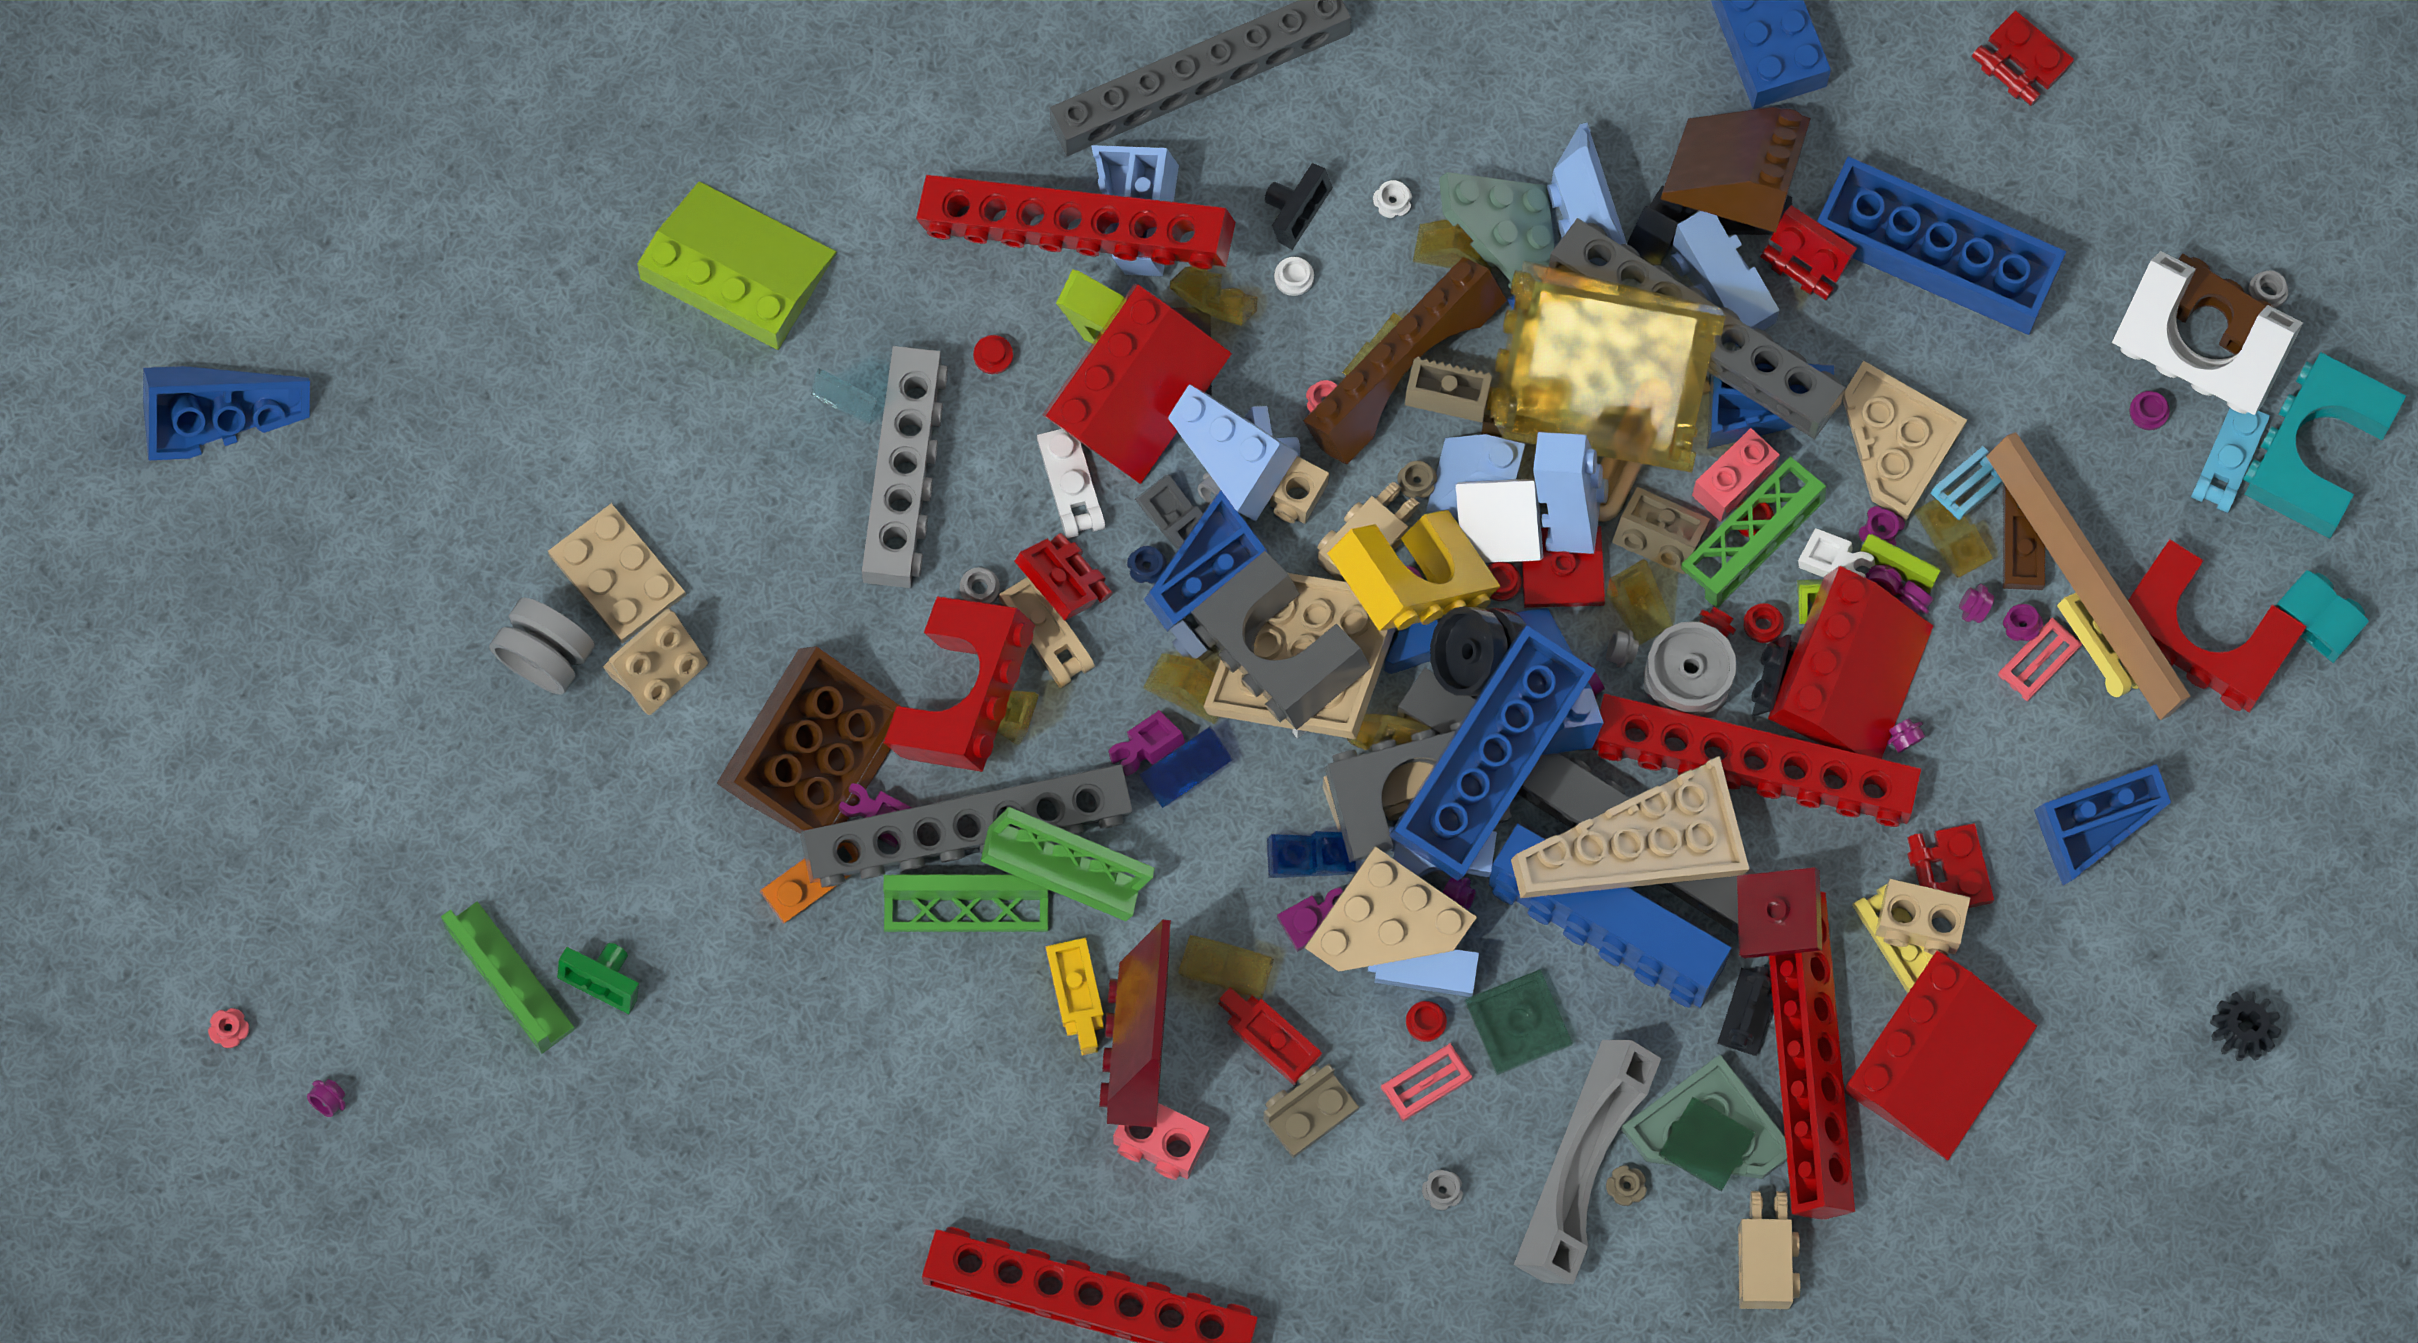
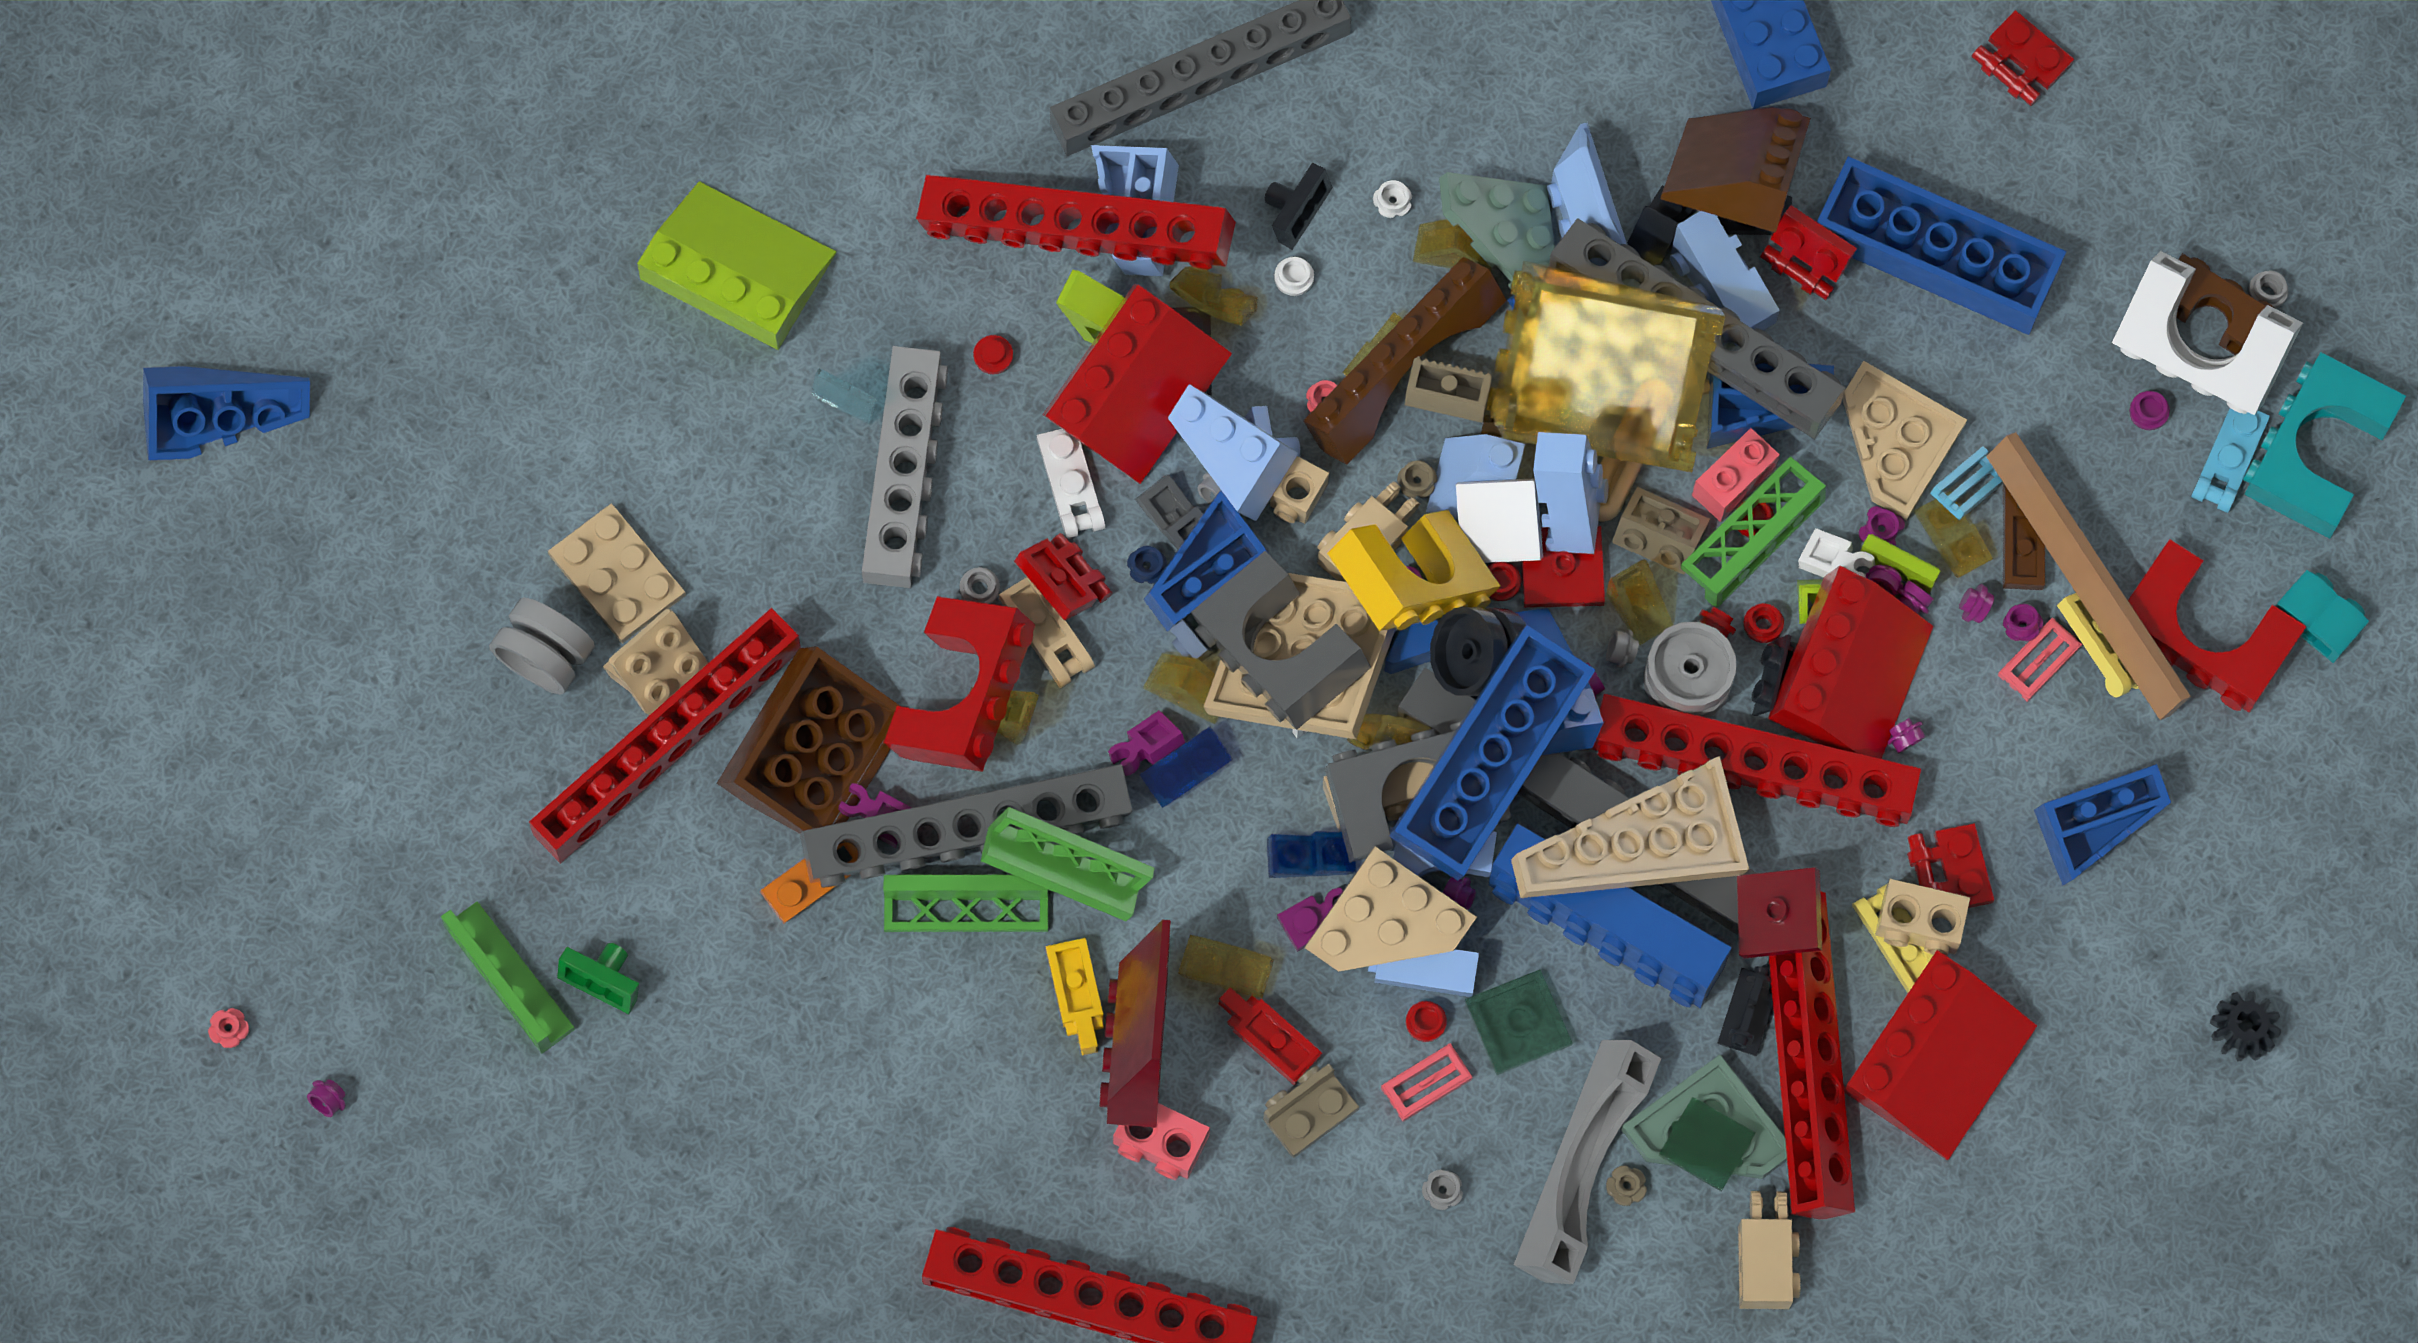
none -> red brick [529,607,801,864]

